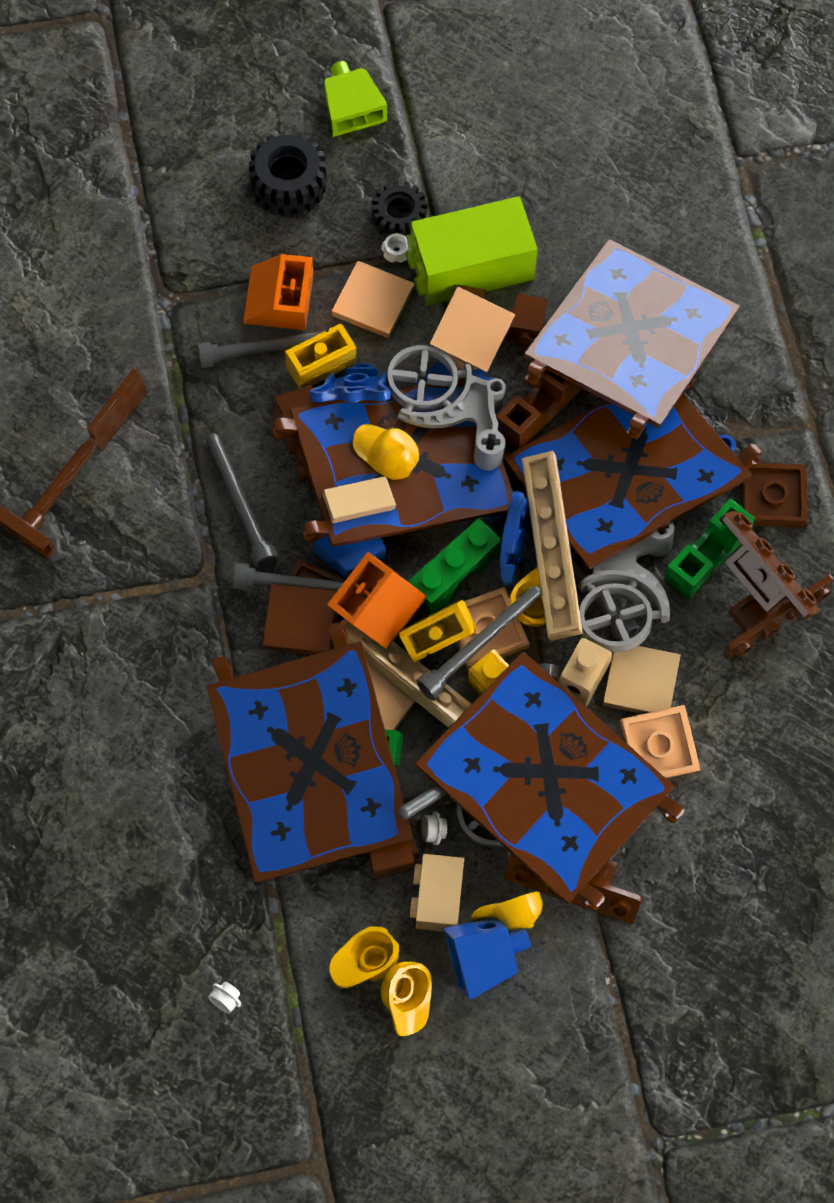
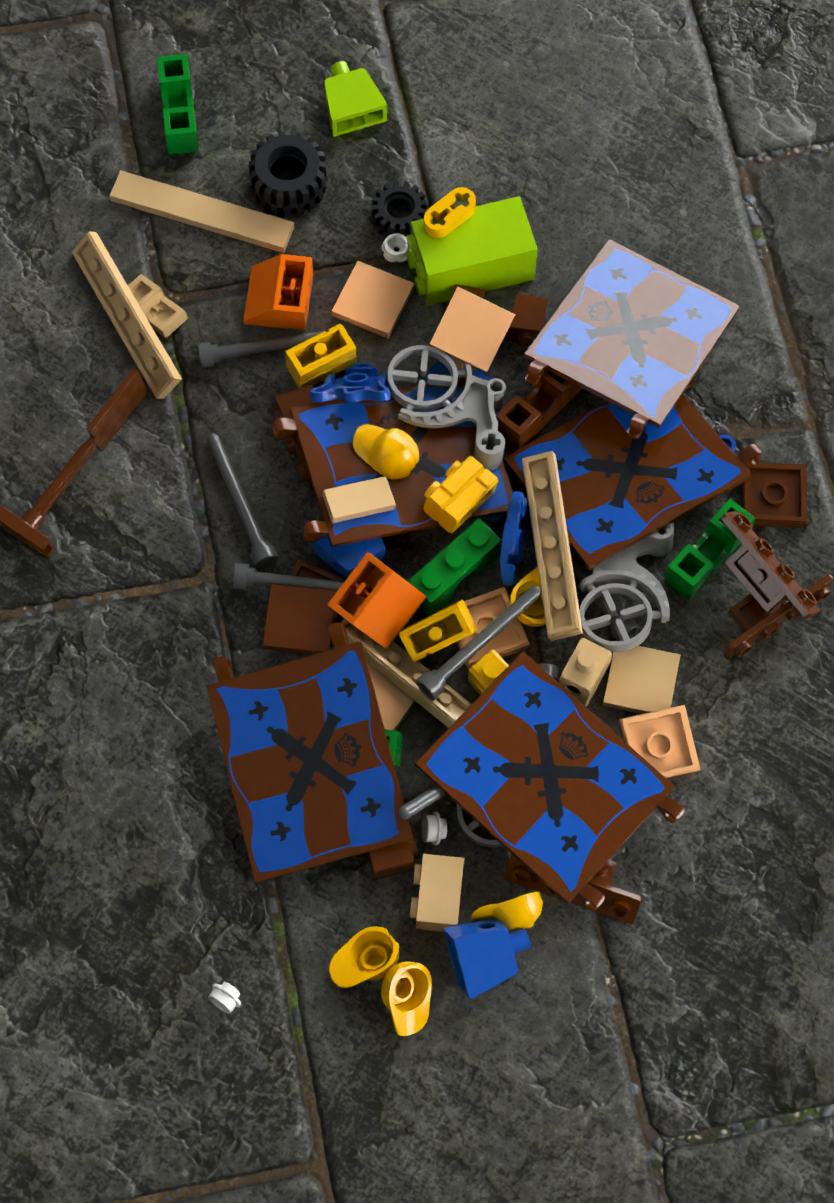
none -> tan tile [72,232,182,399]
none -> tan tile [109,170,294,253]
none -> tan slope [128,274,188,338]
none -> green arch [157,54,199,155]
none -> yellow brick [423,456,499,534]
none -> yellow beam [424,187,476,238]

